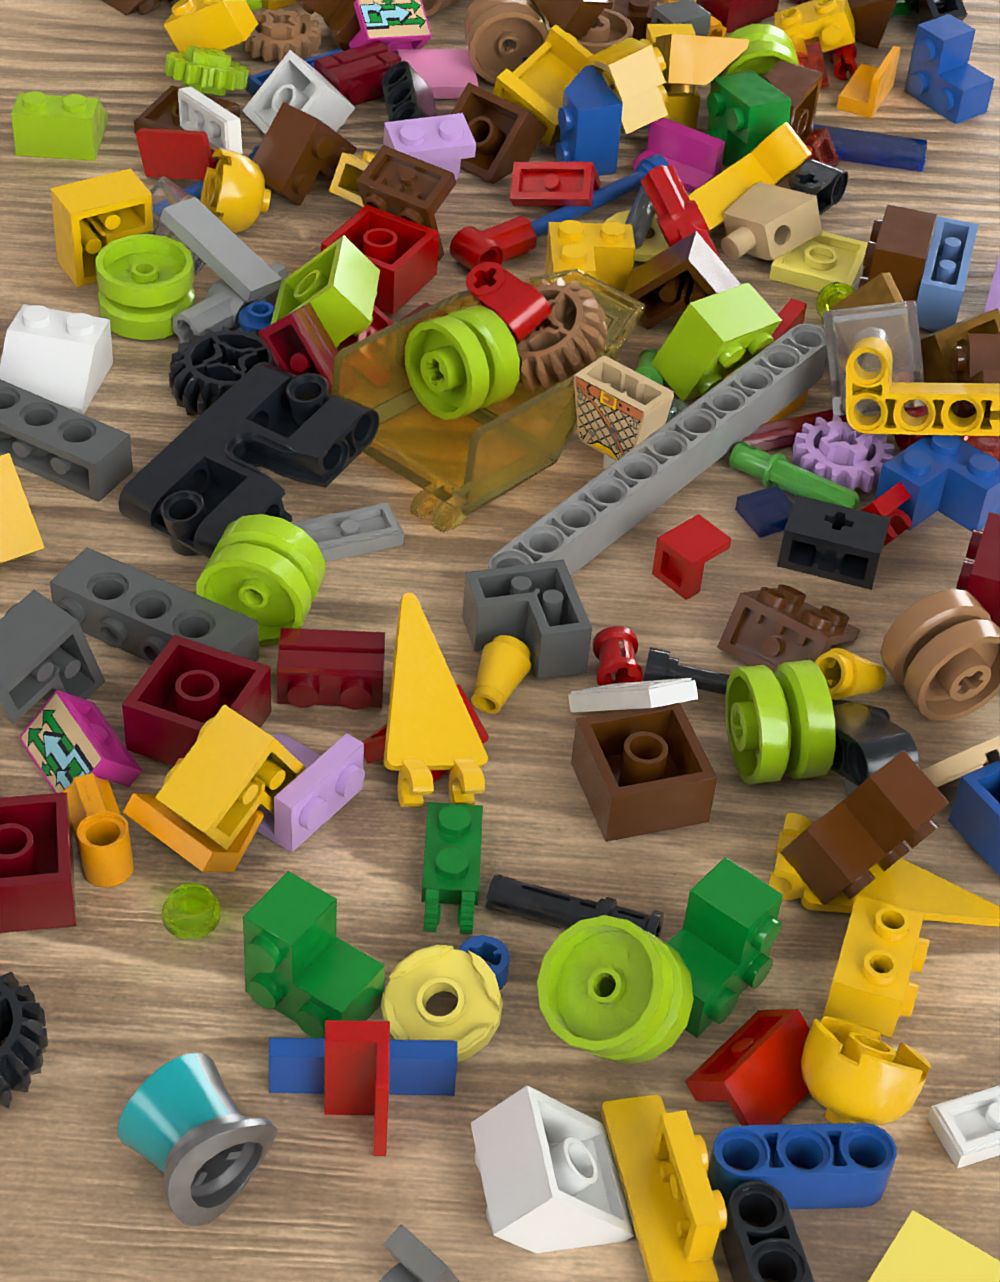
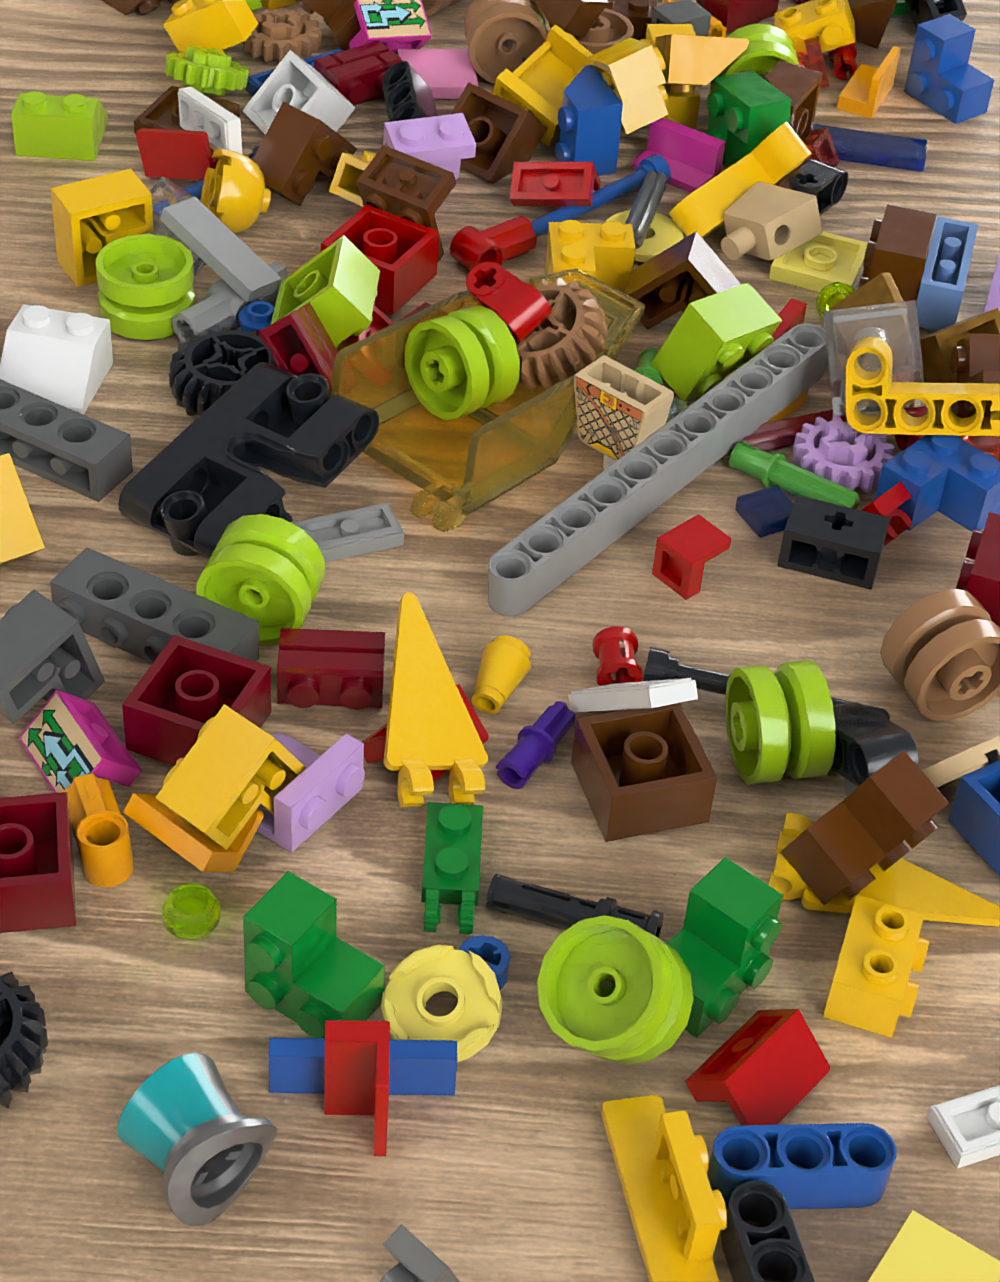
dark grey brick [462,559,592,680] -> none
white slope [471,1086,635,1253] -> none
red piece [640,164,722,261] -> none
reddish brown bracket [717,584,860,673] -> none
yellow cylinder [801,1016,931,1126] -> none
yellow cone [815,648,886,700] -> none
none -> dark purple axle [496,701,576,789]

